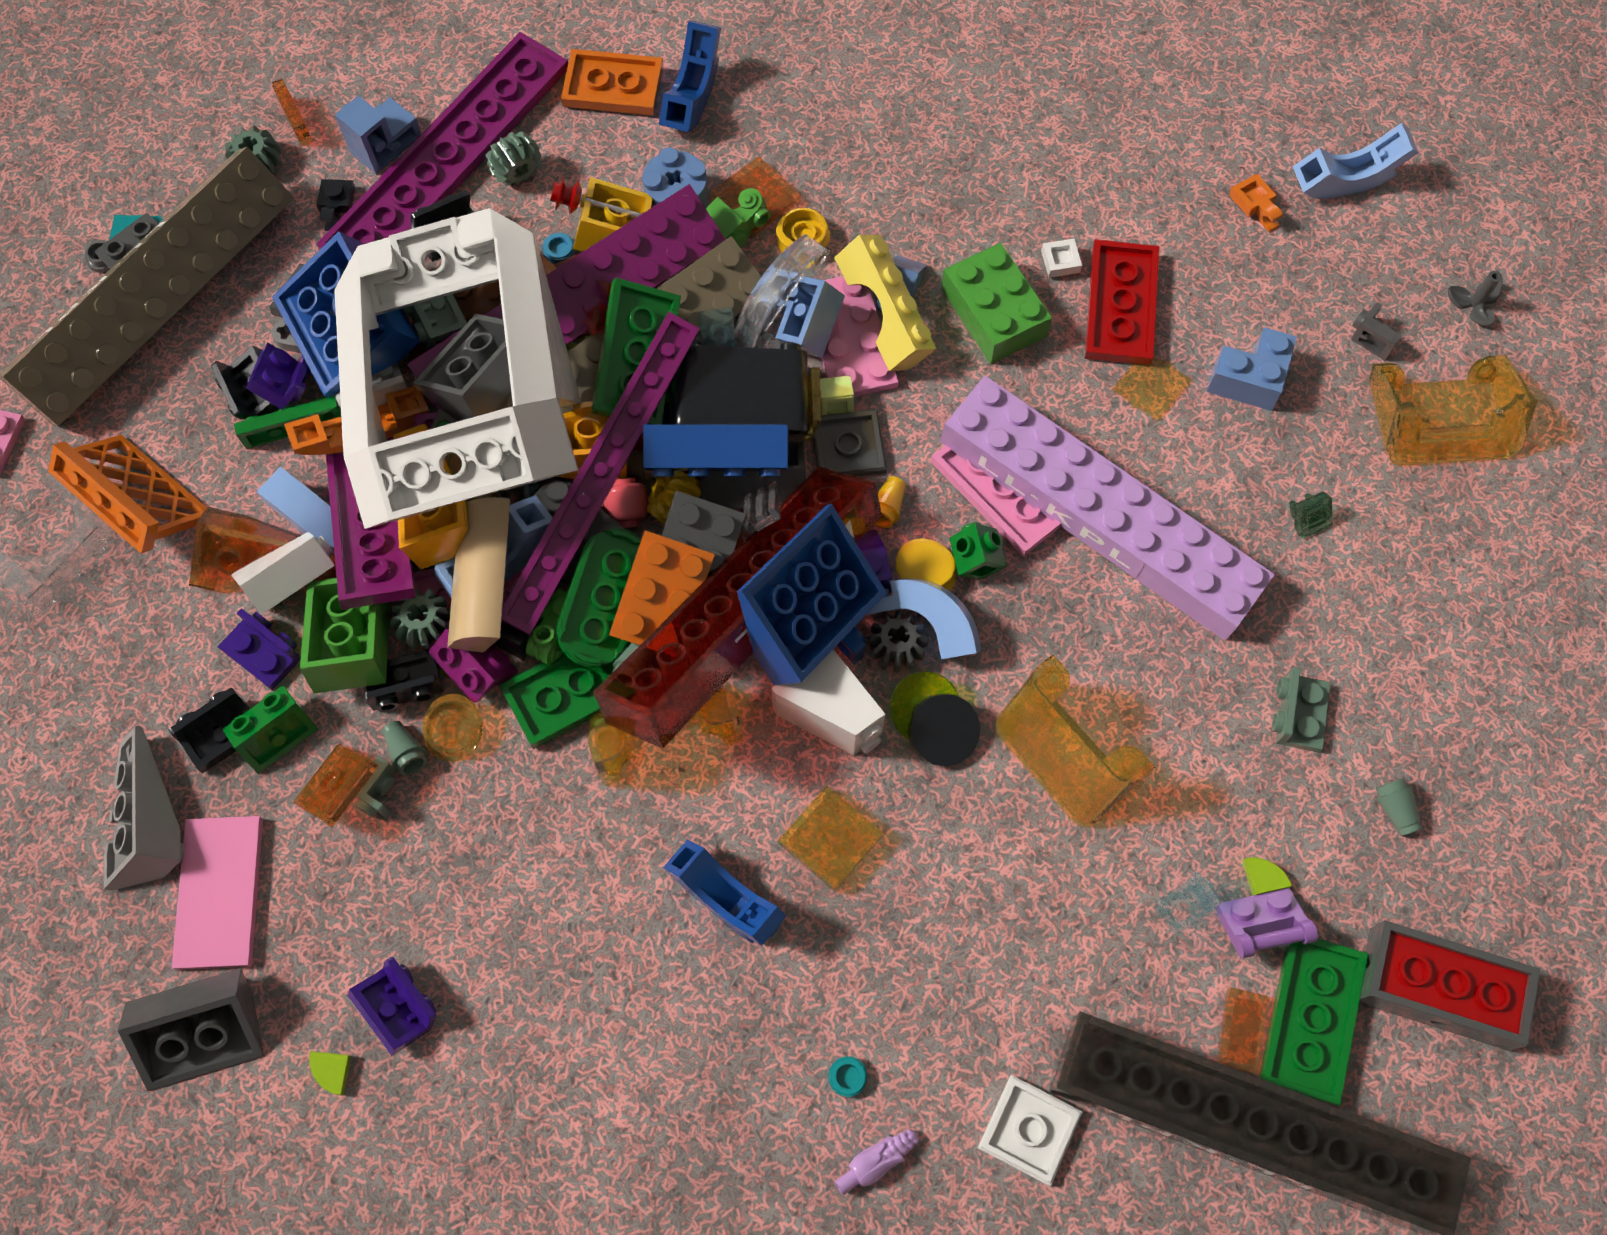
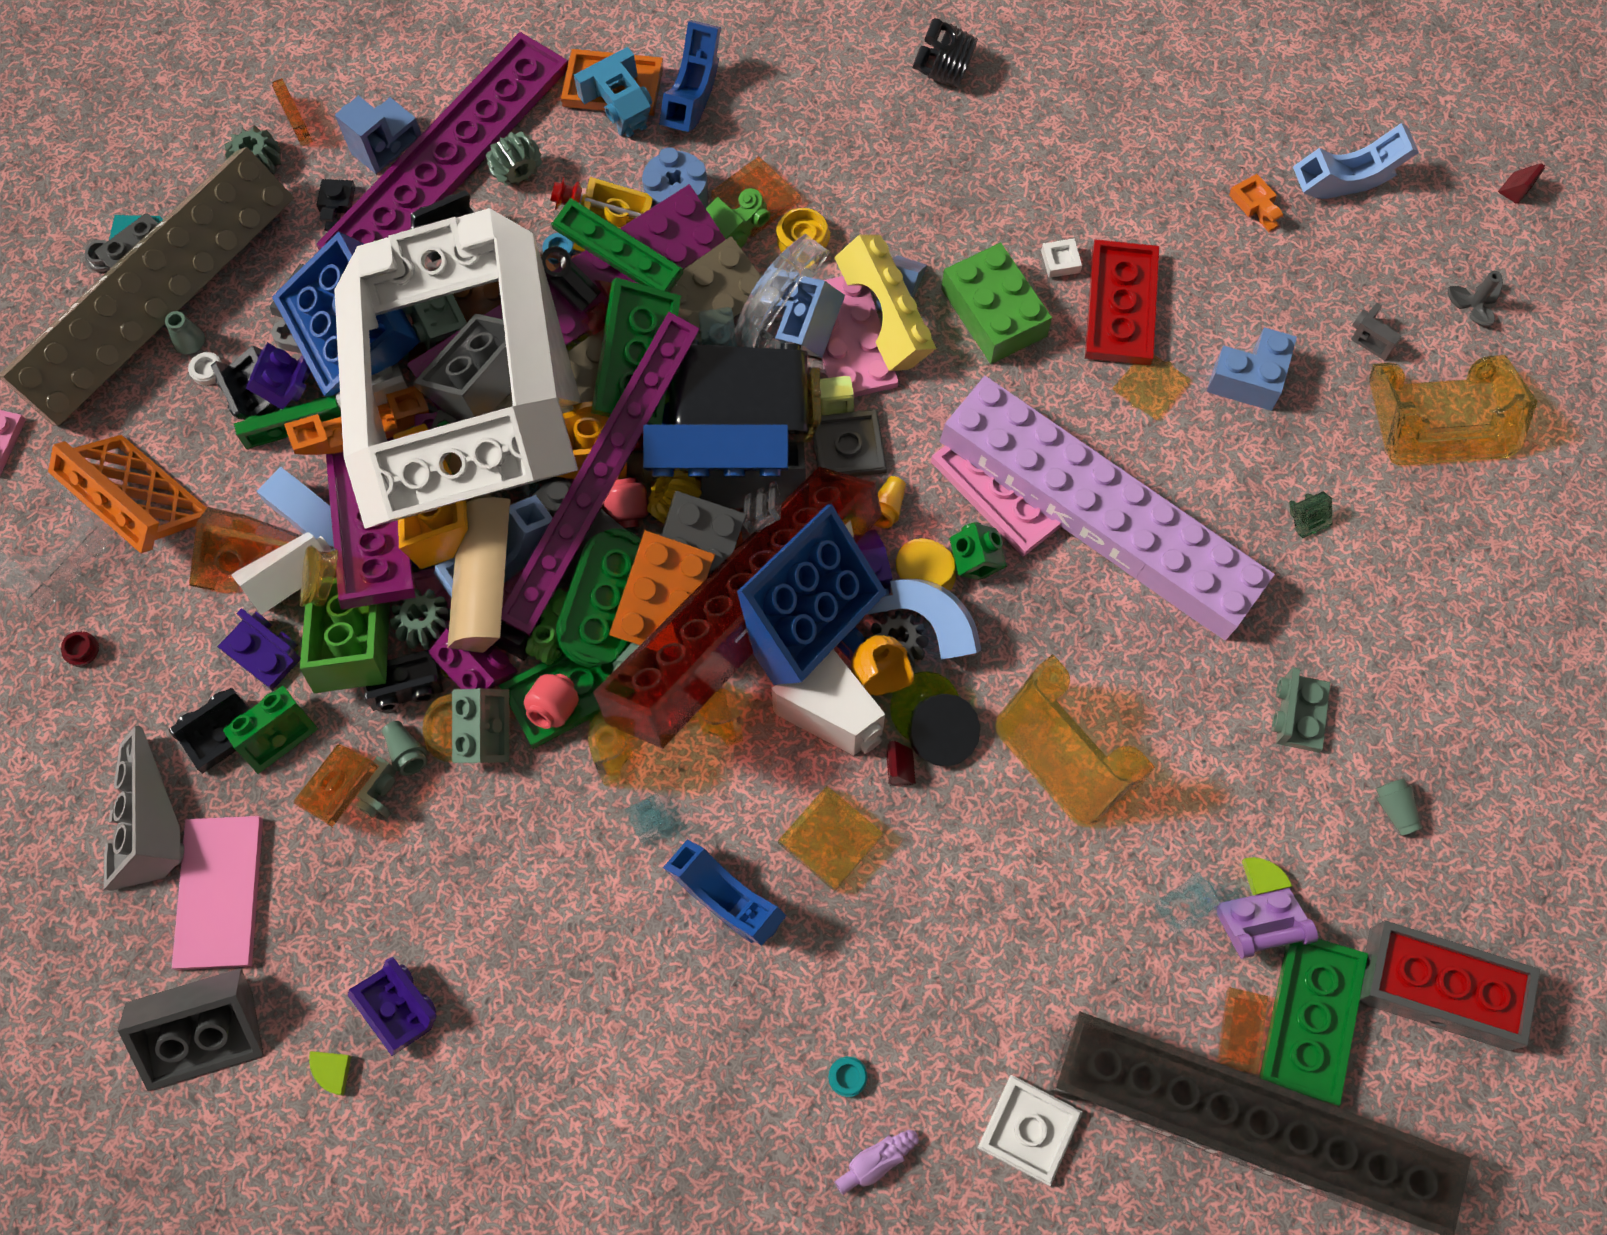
none -> dark red plate [61,631,99,667]
none -> sand green cone [165,311,205,354]
none -> white tile [188,352,222,386]
none -> clear yellow piece [299,545,338,607]
none -> sand green bracket [452,688,509,763]
none -> coral head [524,674,579,729]
none -> black piece [541,246,602,313]
none -> green tile [551,198,683,292]
none -> dark azure tile [574,47,652,138]
none -> clear light blue tile [624,793,674,844]
none -> light orange hair [851,635,914,696]
none -> dark red slope [886,741,916,786]
none -> black piece [912,18,978,88]
none -> dark red slope [1498,163,1545,204]

